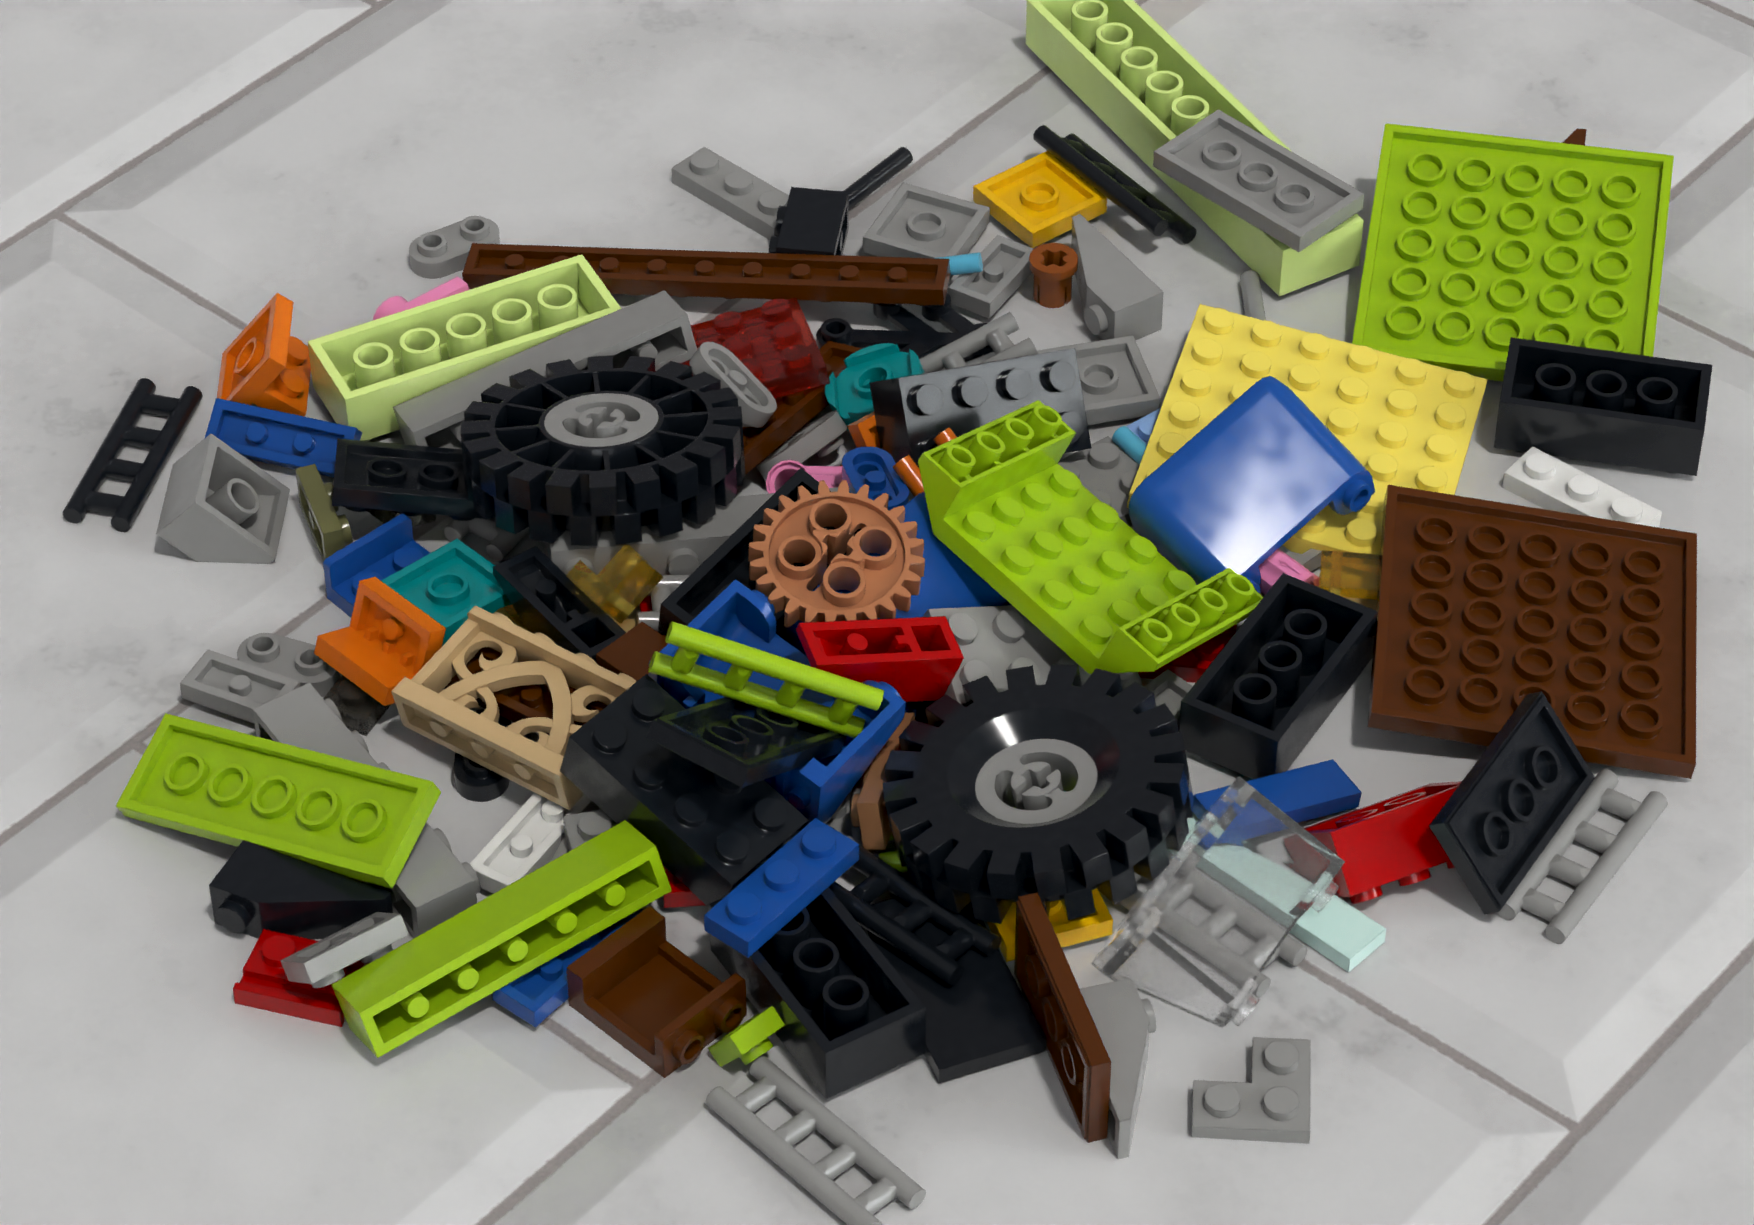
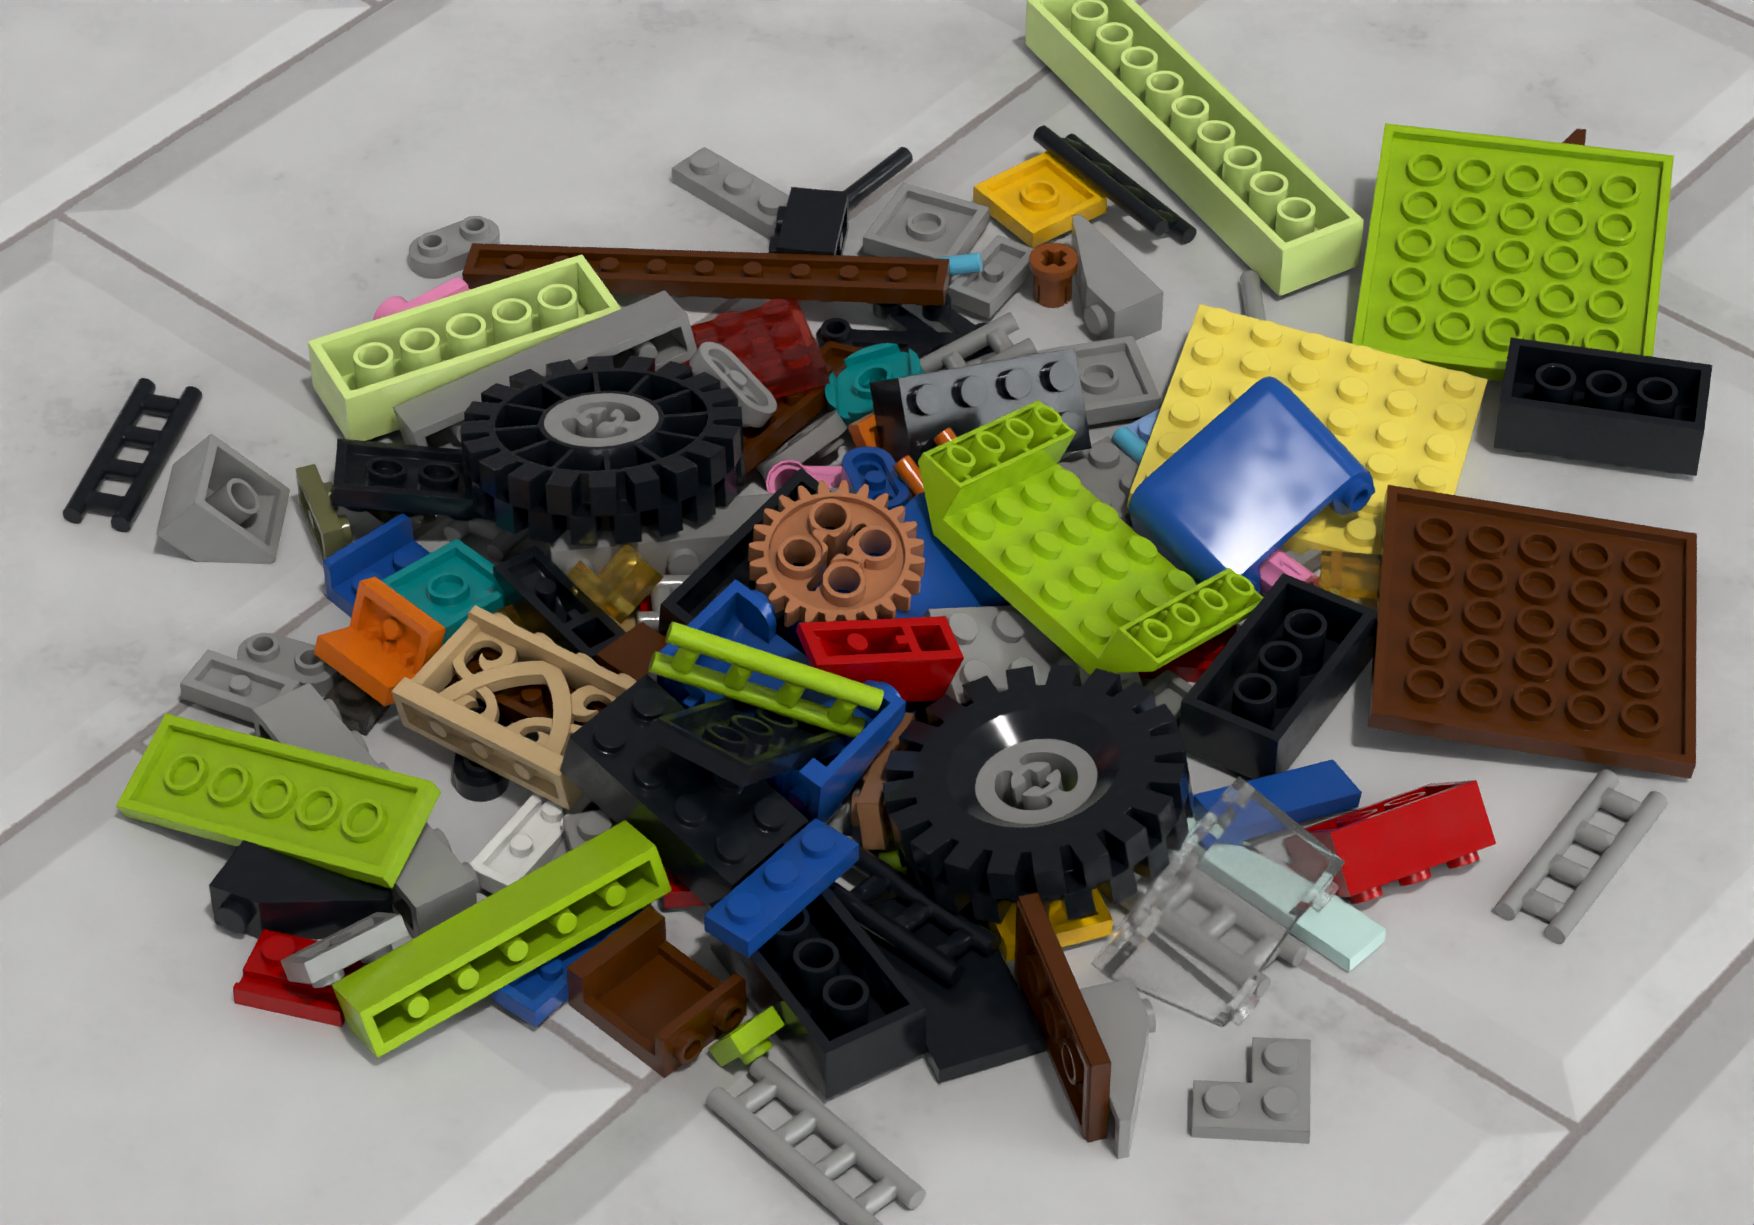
blue plate [204,398,362,478] -> none
orange bracket [217,293,311,416] -> none
light grey plate [1153,109,1364,252] -> none
black tile [1429,691,1595,914] -> none
white plate [1502,446,1662,527] -> none

